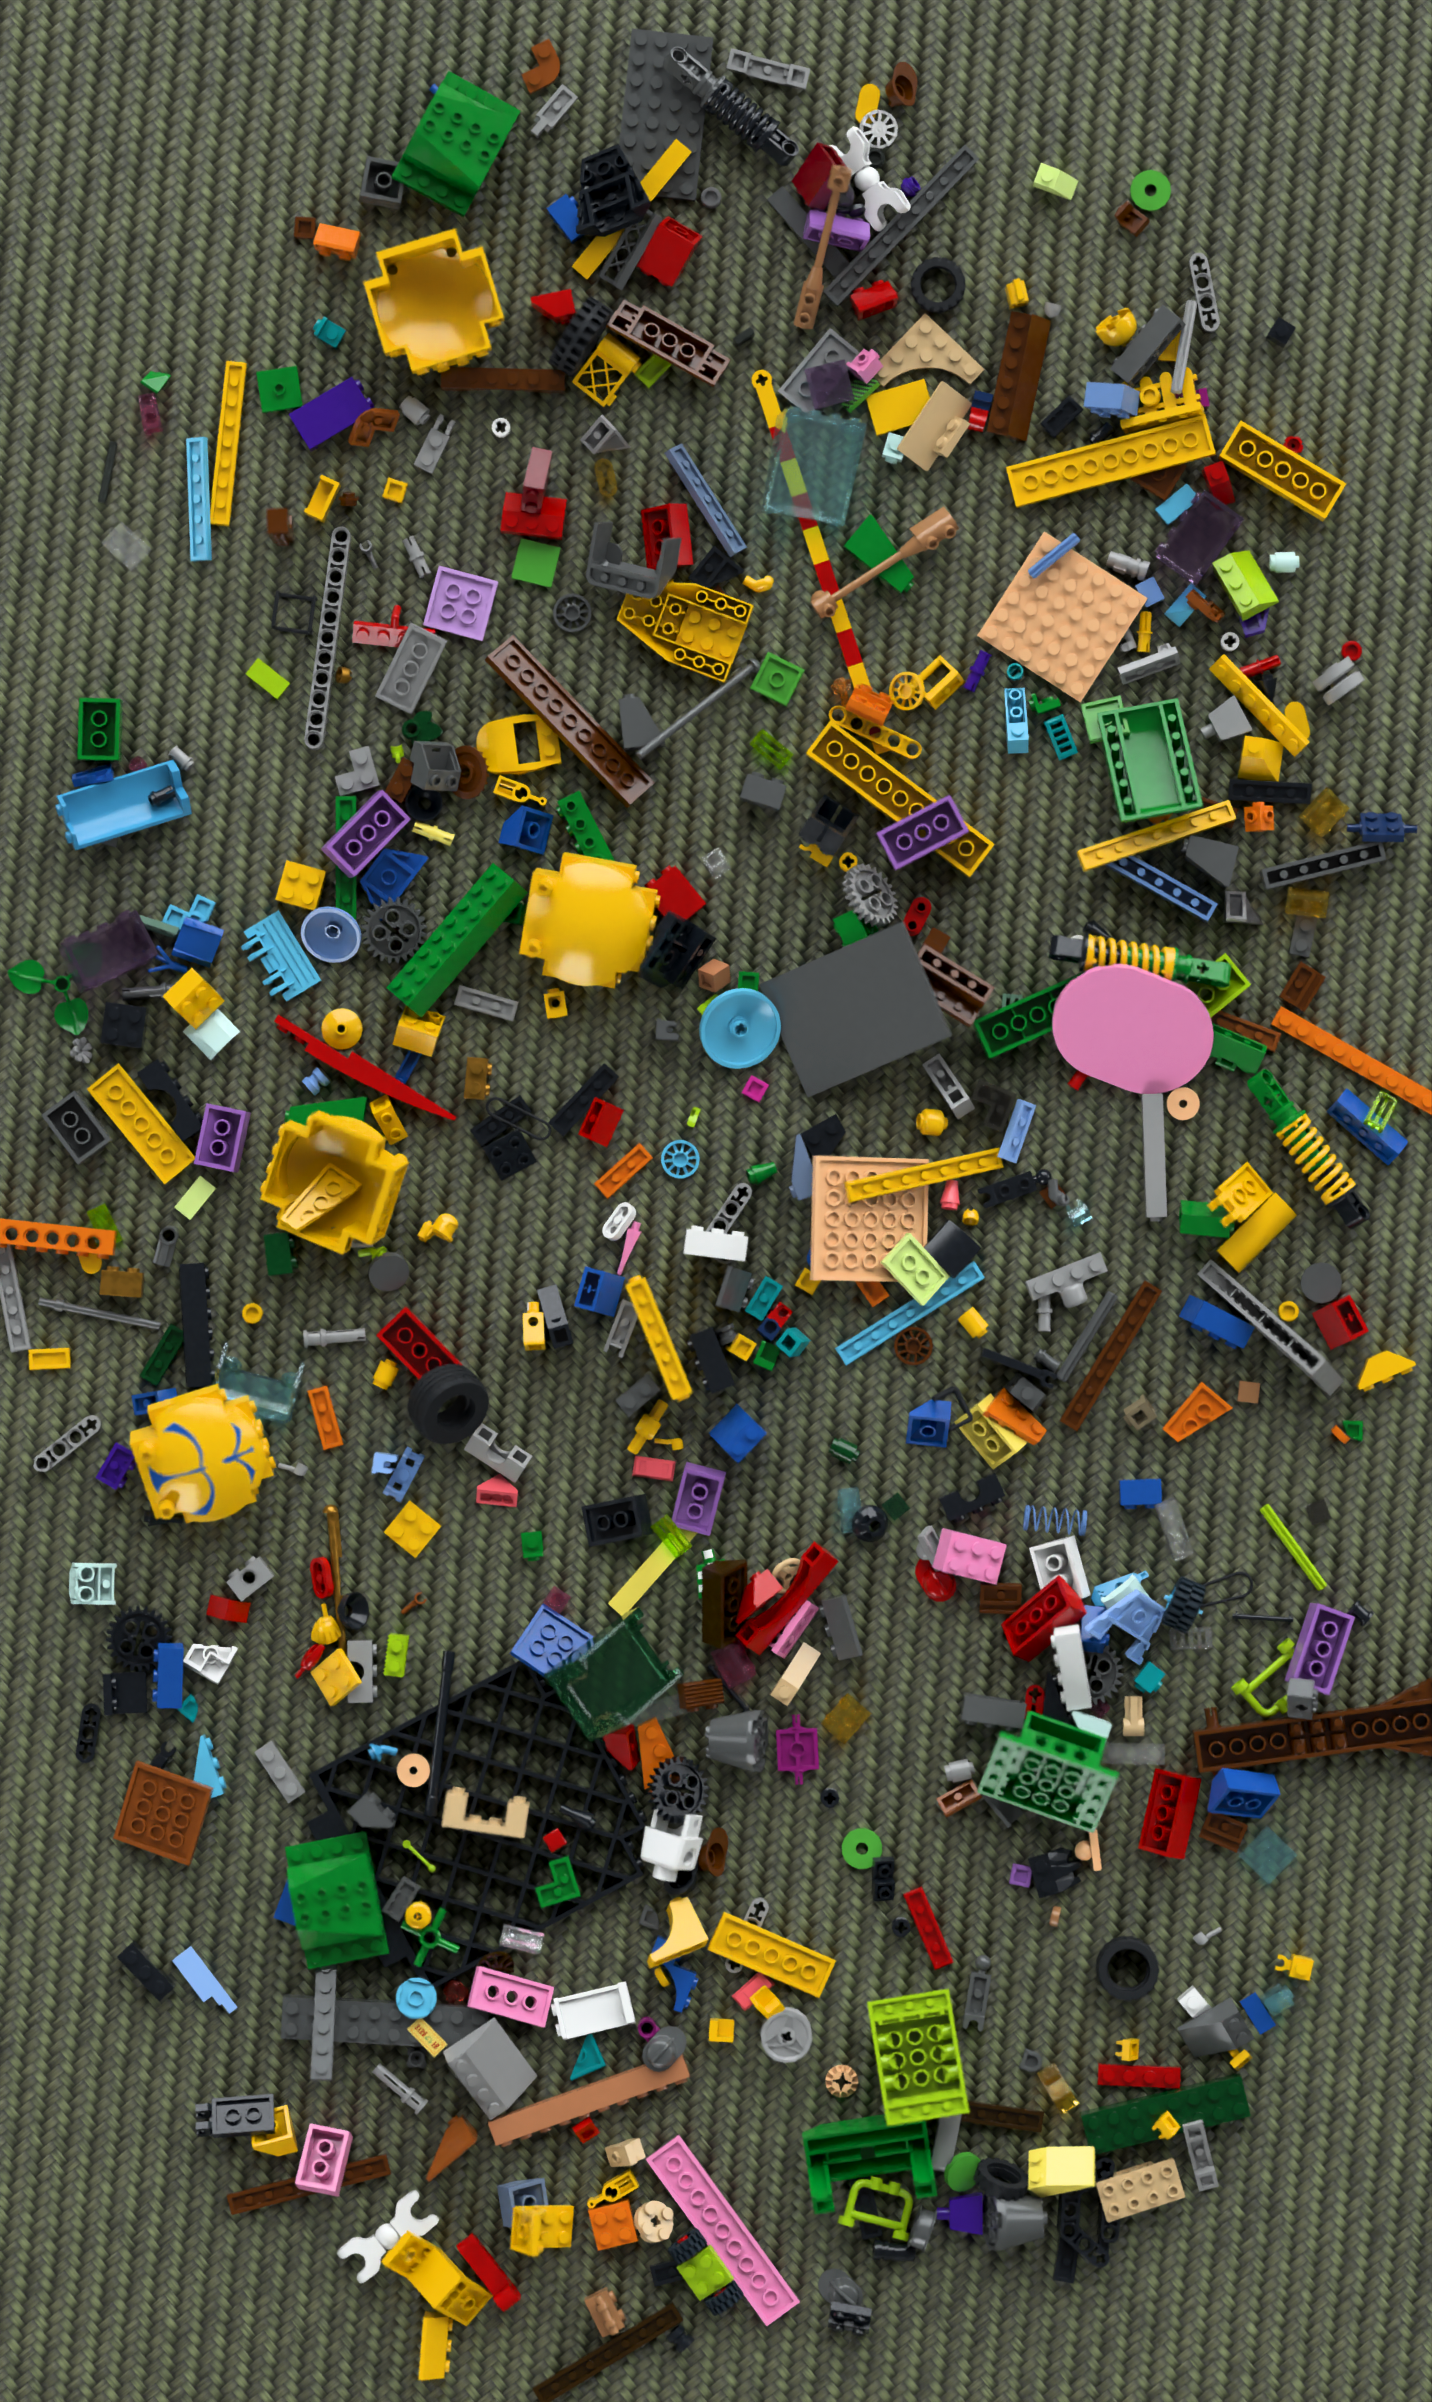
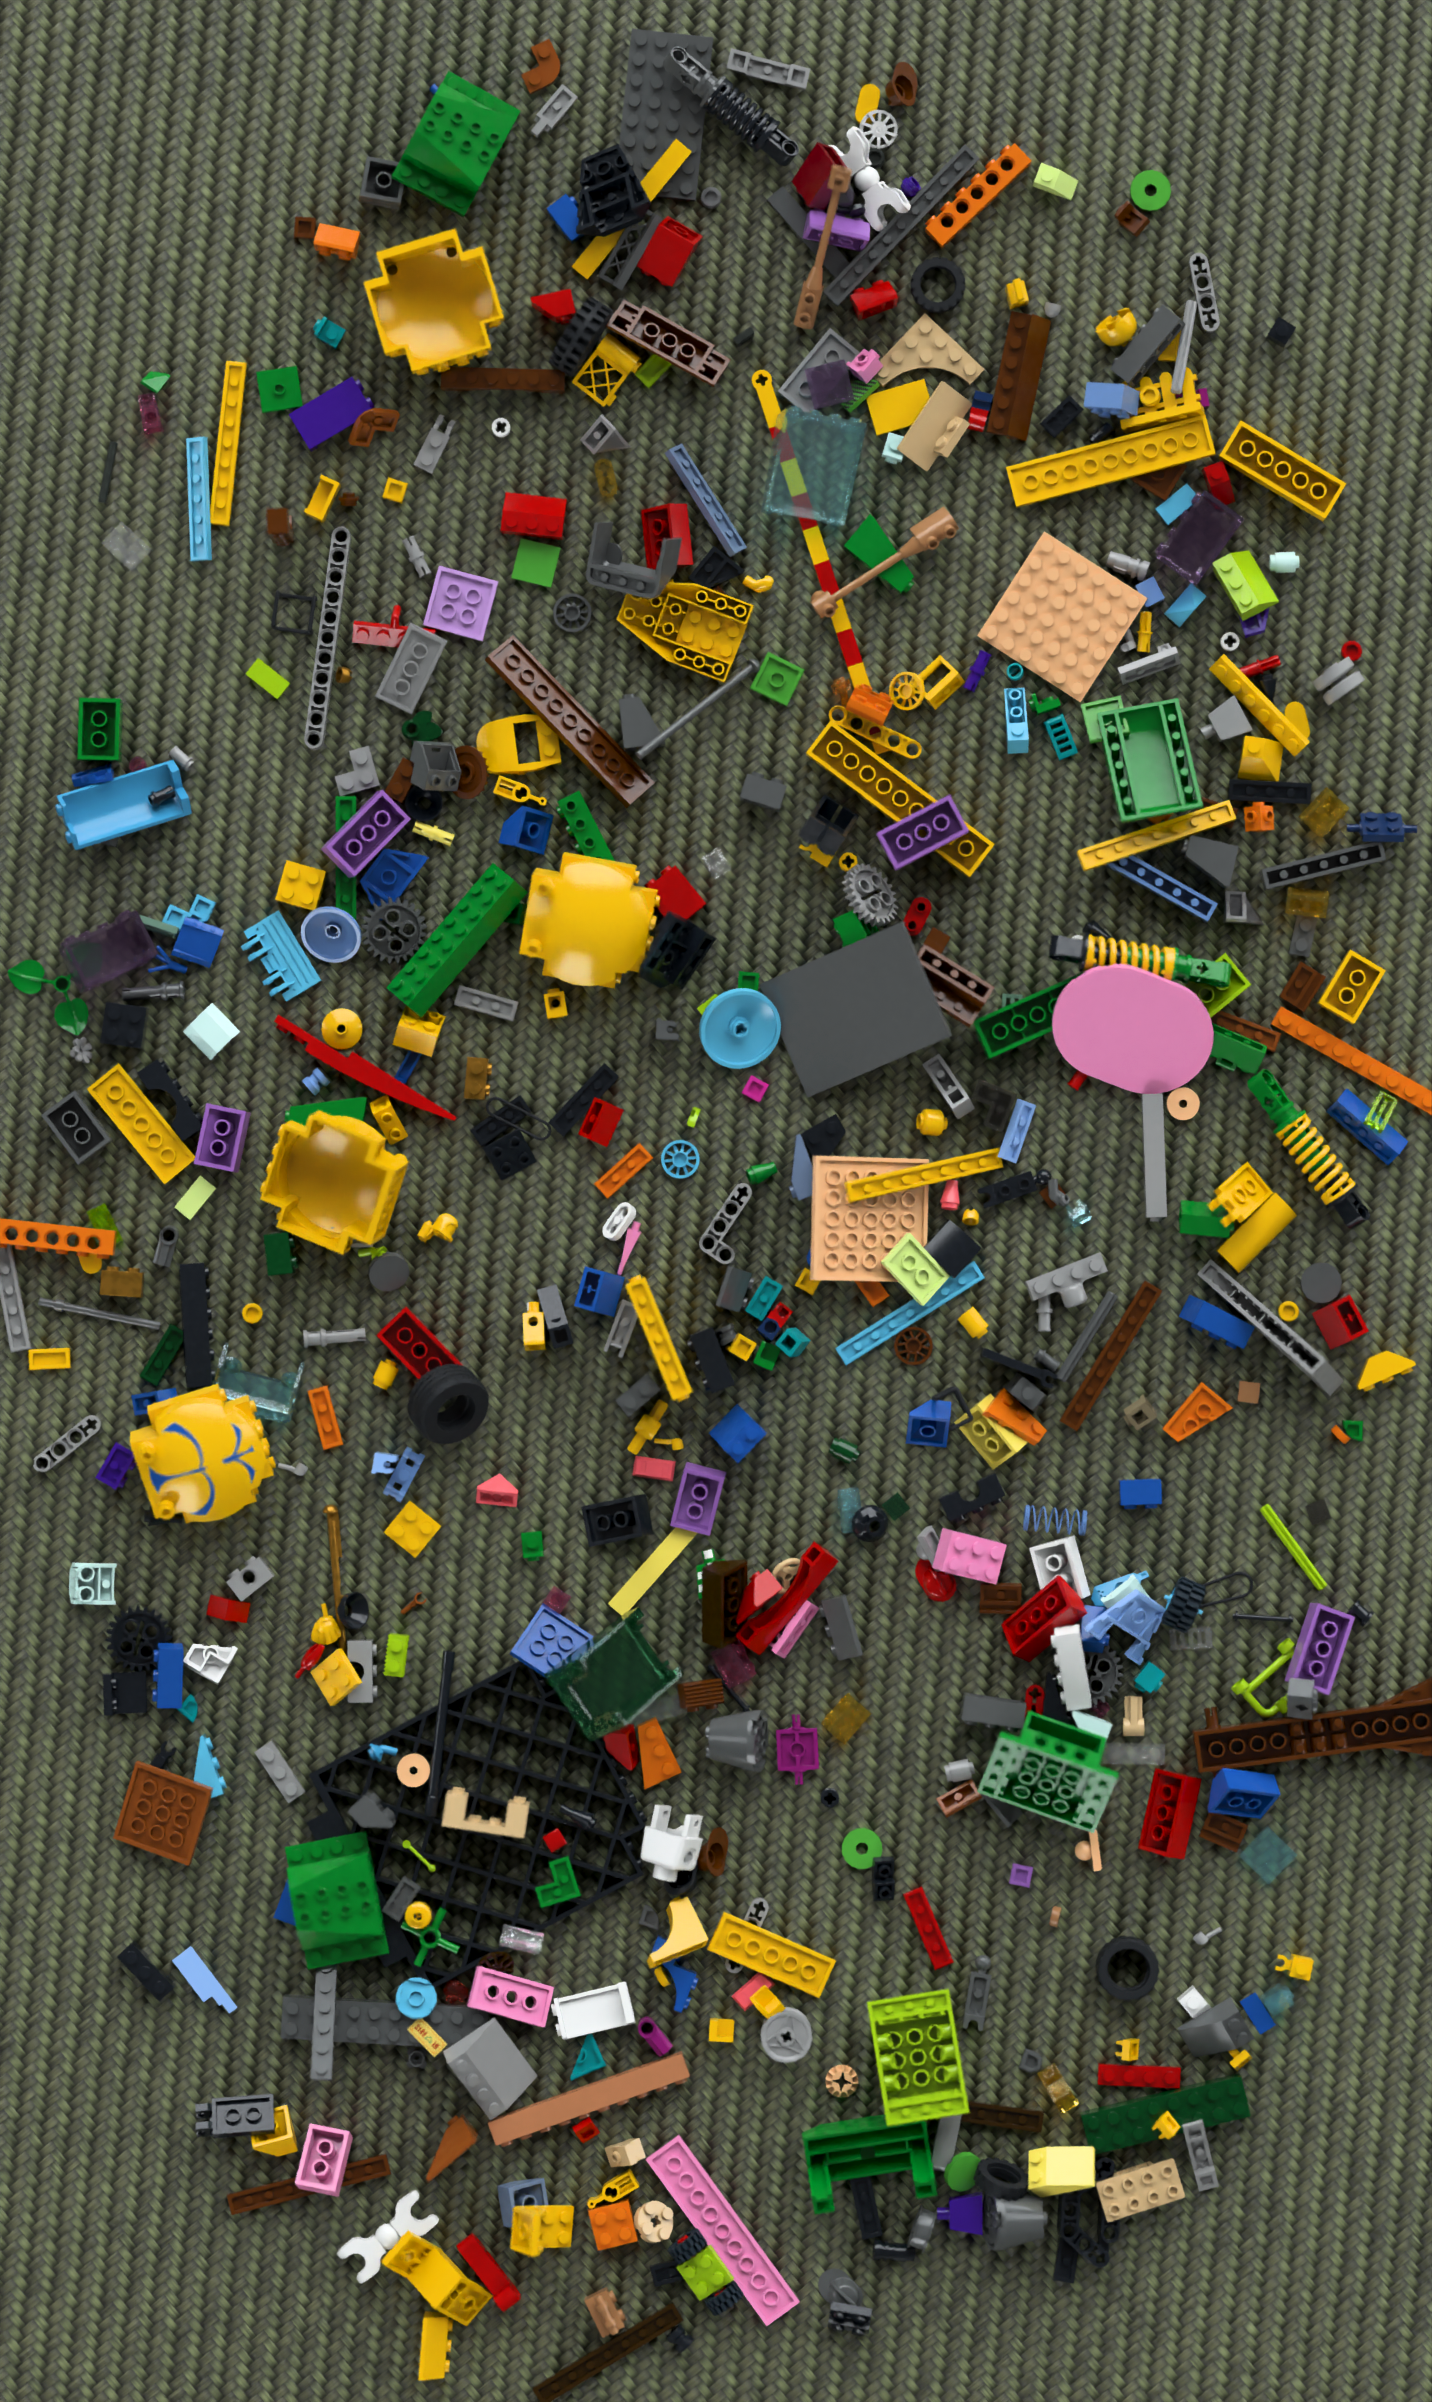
black beam [76,1703,101,1763] -> none
yellow brick [162,968,225,1029] -> none
yellow wing [280,1162,362,1233] -> none
red plate [310,1557,334,1599] -> none
flat silver hand [360,540,378,569] -> none
light grey pin [372,2063,428,2115] -> none
lime hand [390,744,404,763] -> none
light grey brick [399,395,430,425] -> none
light grey arch [464,1423,532,1483] -> none
brick [520,447,553,514] -> none
dark grey piece [642,2026,686,2072] -> none
black gear [647,1757,709,1824] -> none
clear neon green tile [651,1514,692,1558] -> none
white brick [684,1225,748,1261] -> none
nougat panel [698,959,731,993] -> none
clear neon green tile [749,728,794,770] -> none
tan slope [770,1642,821,1706] -> none
lime bar [837,2176,913,2242] -> none
black bush [891,1917,911,1937] -> none
medium blue axle [1028,533,1080,578] -> none
black plate [1028,1847,1084,1899] -> none
clear plate [1155,1497,1194,1562] -> none
dark orange plate [1186,589,1226,623] -> none
red plate [1283,436,1303,454] -> none
none -> orange brick [925,143,1031,249]
none -> yellow brick [1317,950,1386,1024]

